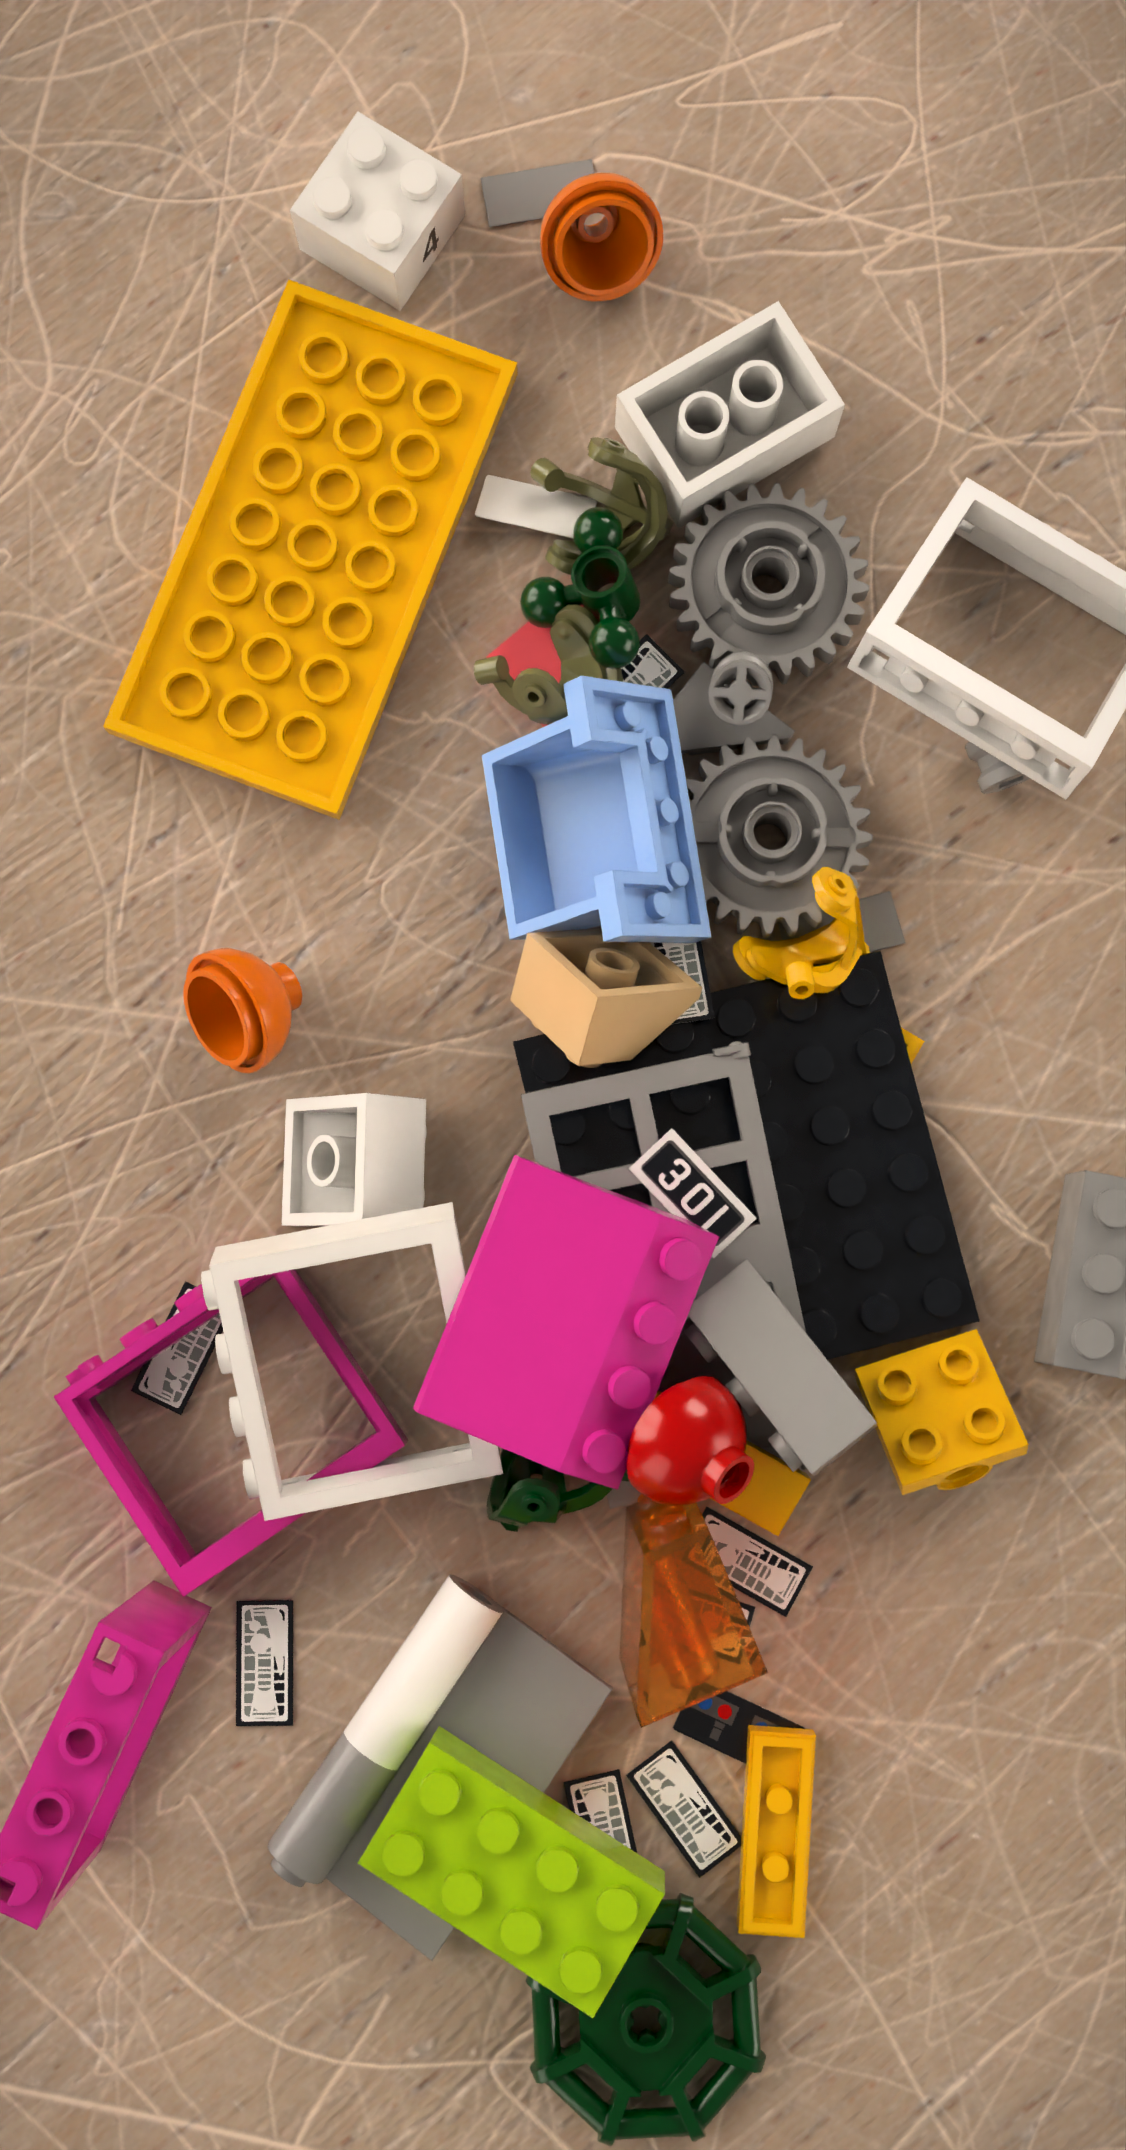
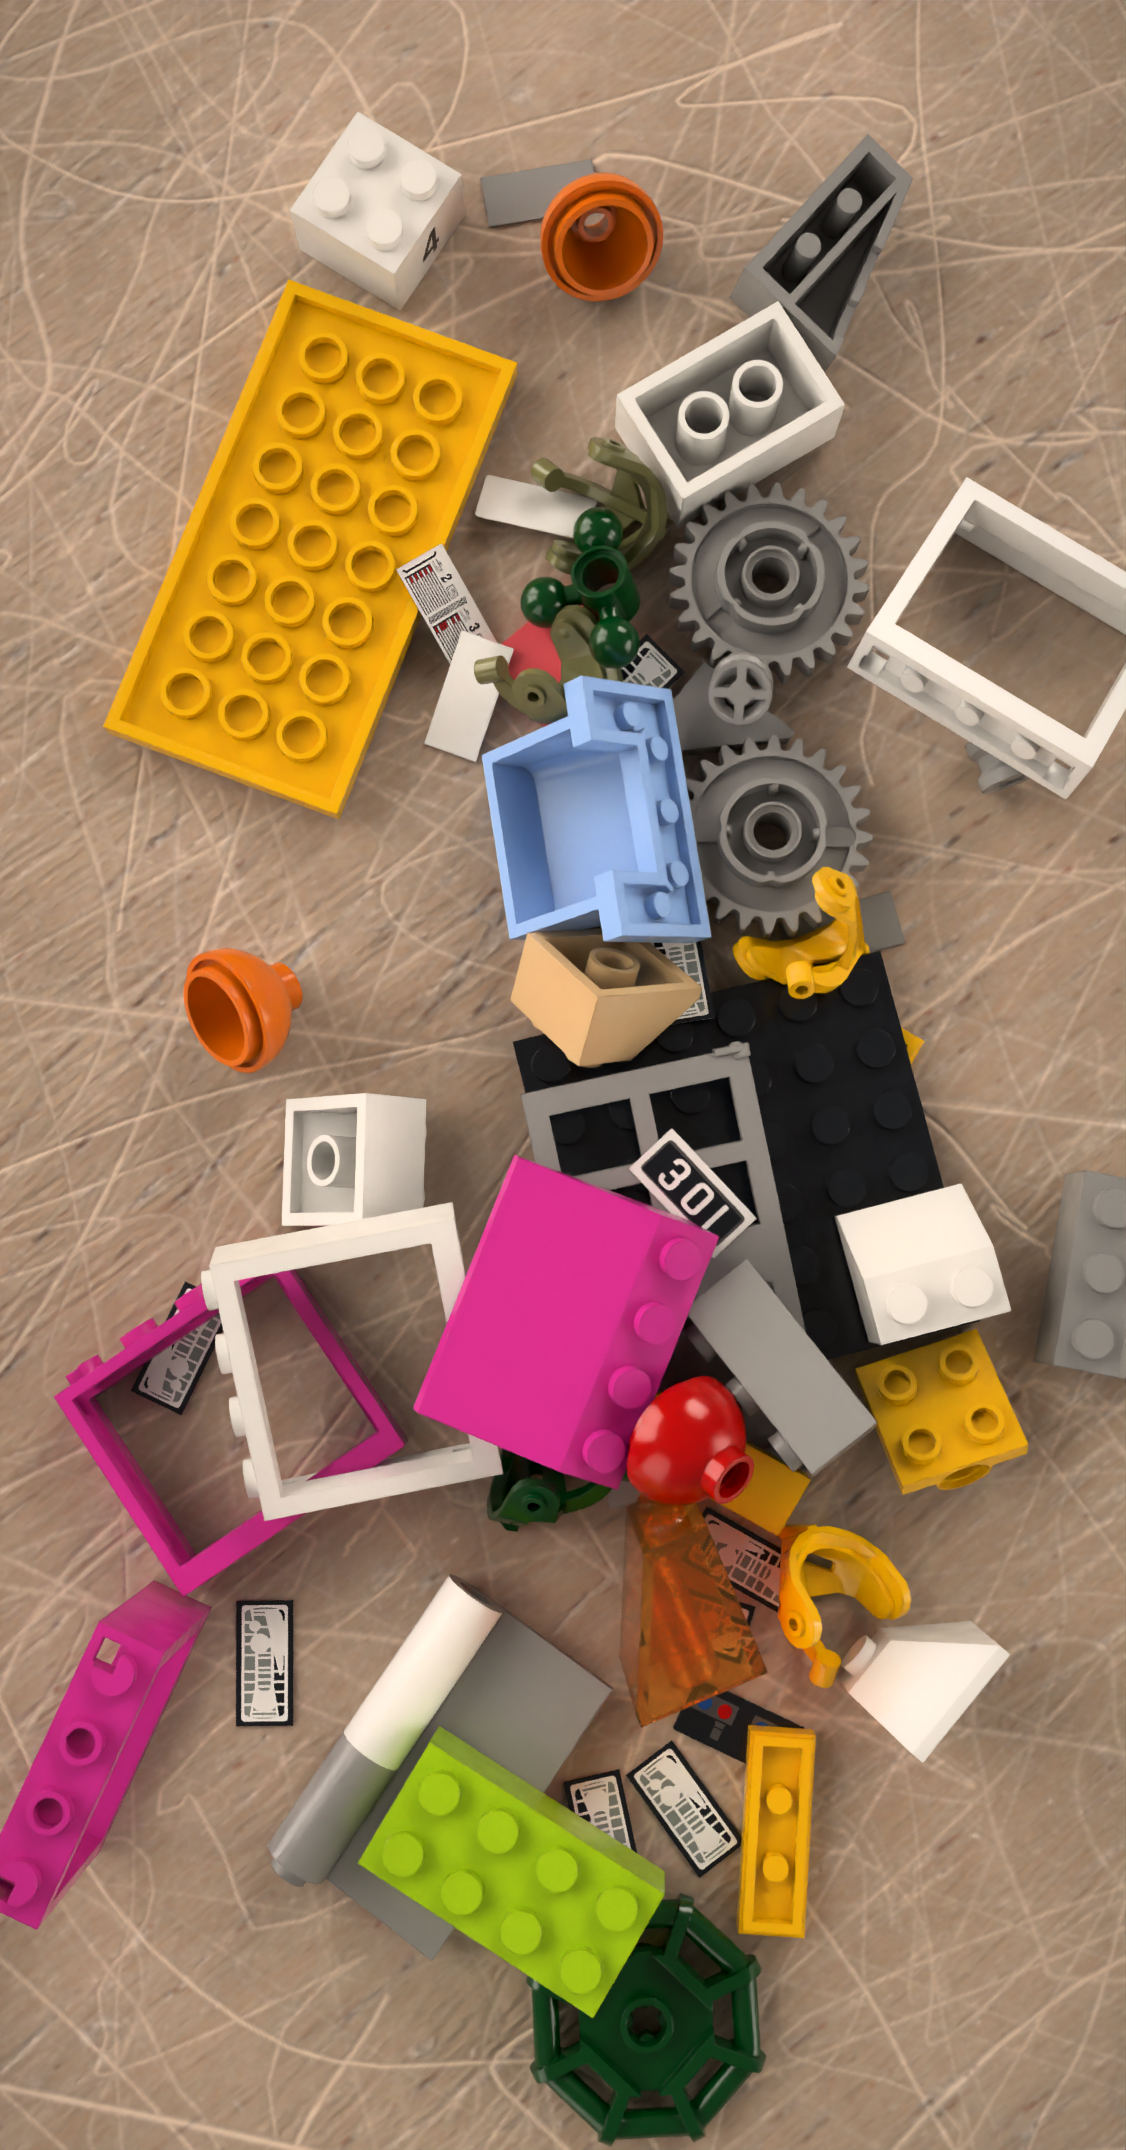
none -> white sticker [396,543,497,664]
none -> white sticker [424,631,514,762]
none -> light grey wedge [729,134,913,373]
none -> yellow helmet [777,1524,911,1688]
none -> white slope [835,1184,1011,1345]
none -> white slope [839,1621,1010,1763]

